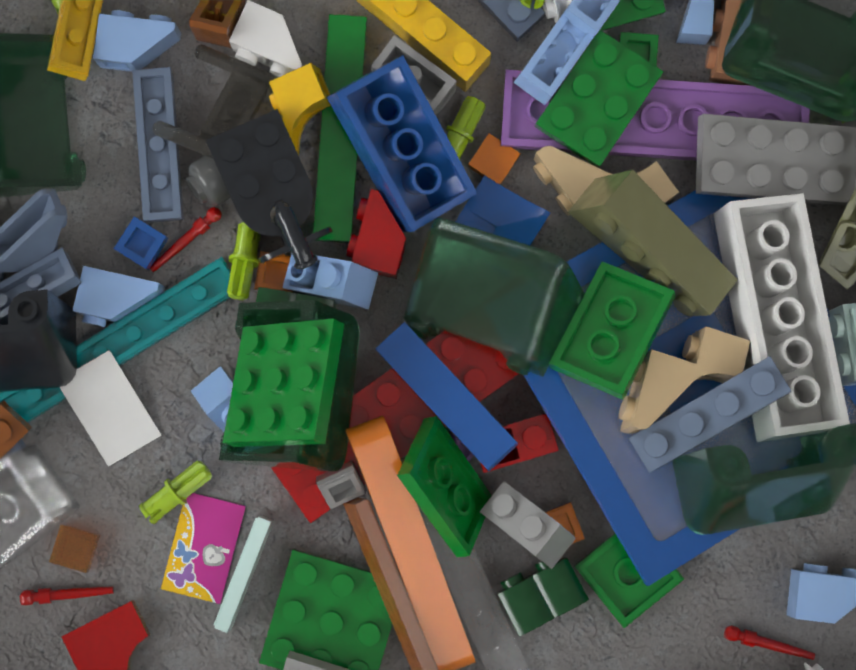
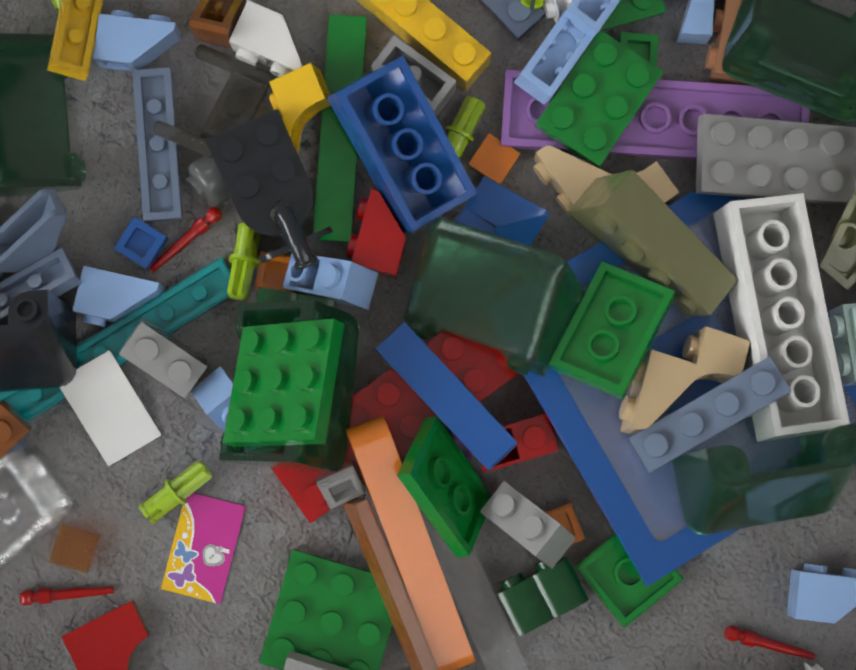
light aqua tile [214,516,275,633] -> none
none -> light grey brick [119,316,208,398]

